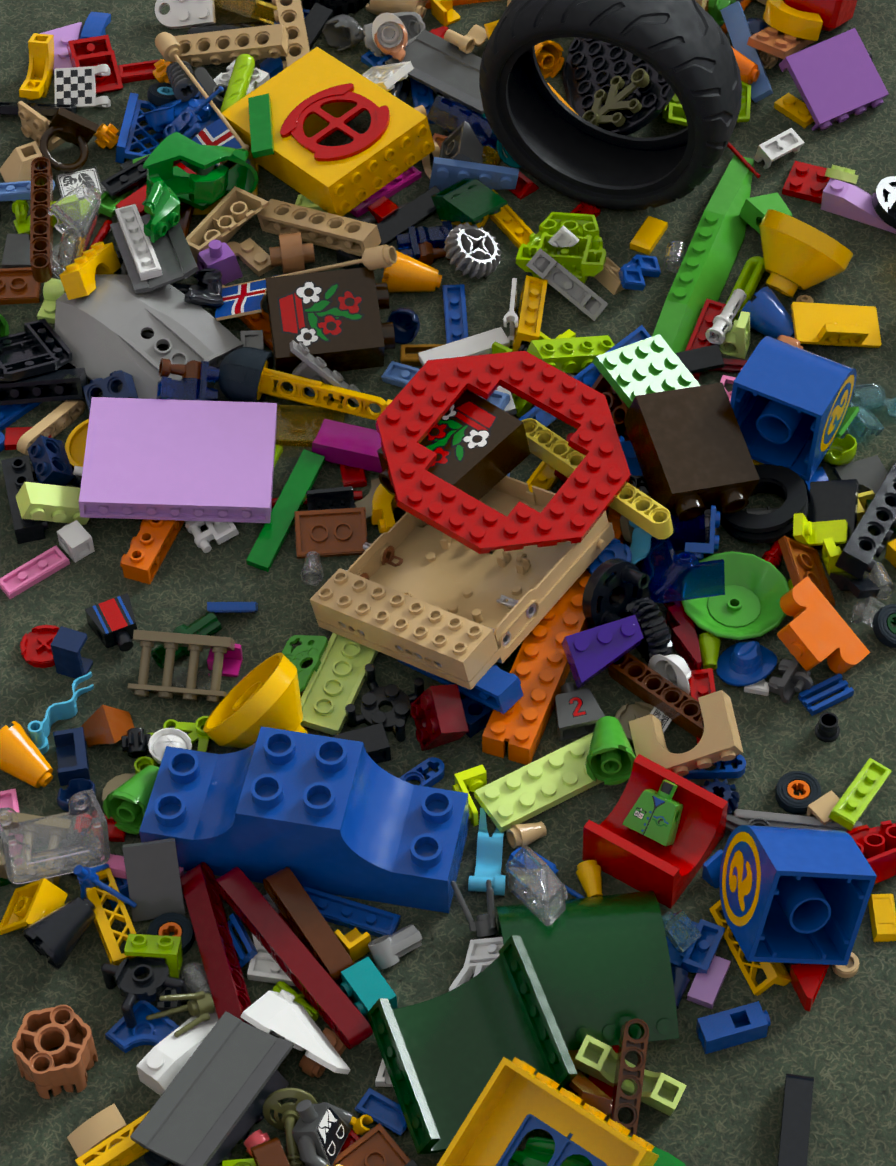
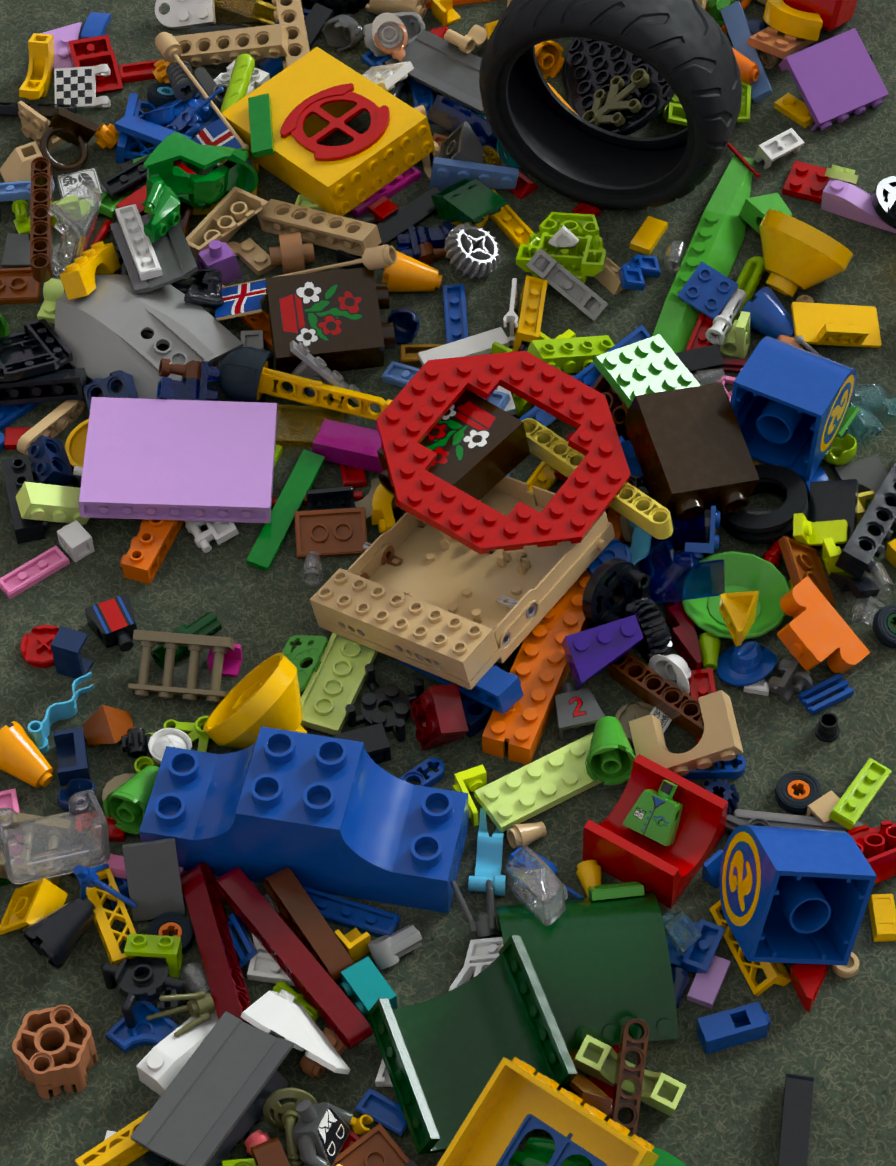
tan slope [67,1103,127,1157] -> none
blue tile [207,602,258,613] -> none
none -> blue tile [114,114,192,146]
none -> bright green tile [588,881,645,901]
none -> blue plate [678,262,738,320]
none -> clear cone [692,368,726,386]
none -> yellow slope [718,591,759,647]
none -> light grey hinge [795,335,829,359]

